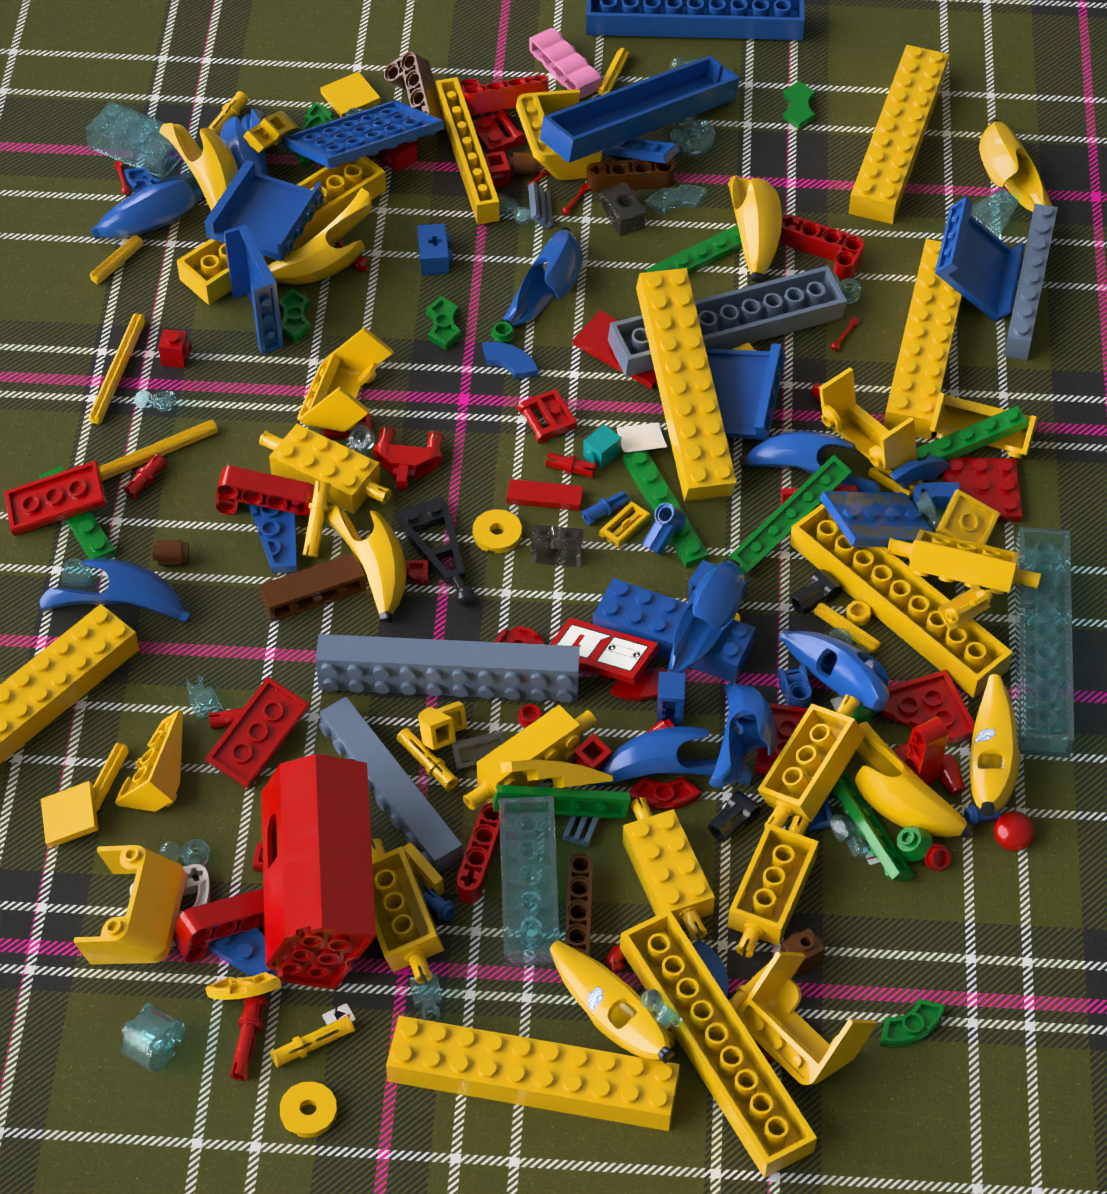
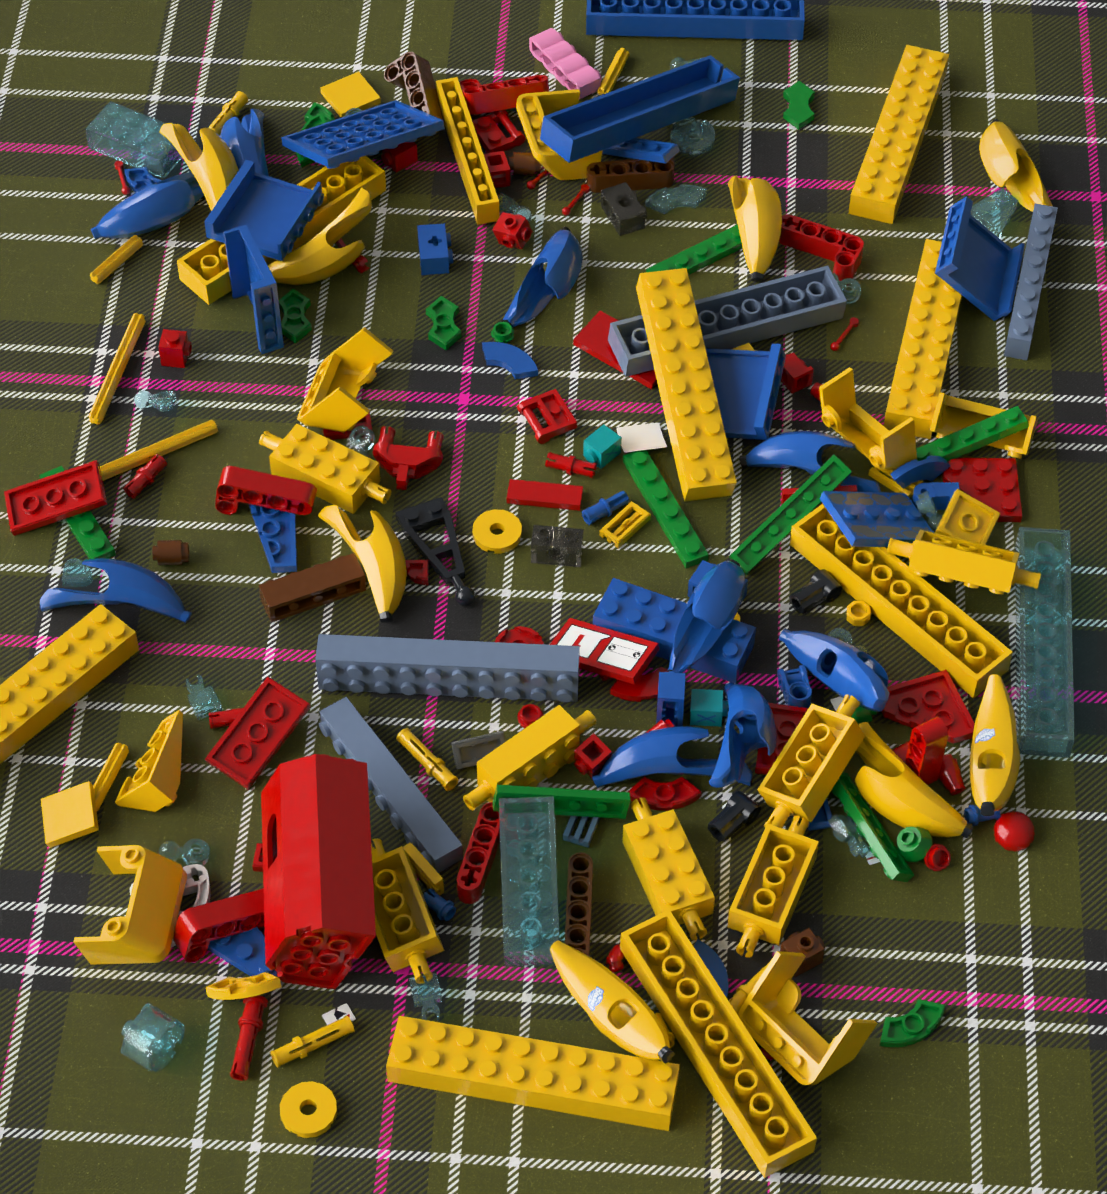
yellow slope [243,111,300,153] -> none
yellow pin [302,481,331,558] -> none
yellow brick [418,701,467,750] -> none
yellow slope [500,760,613,788] -> none
sand blue tile [528,181,553,229] -> none
clear light blue plate [640,989,683,1029] -> none
blue piece [642,503,686,555] -> none
yellow axle [814,603,880,653] -> none
yellow hinge [937,584,993,631] -> none
none -> red brick [492,212,533,249]
none -> teal brick [690,689,728,727]
none -> red brick [781,352,813,394]

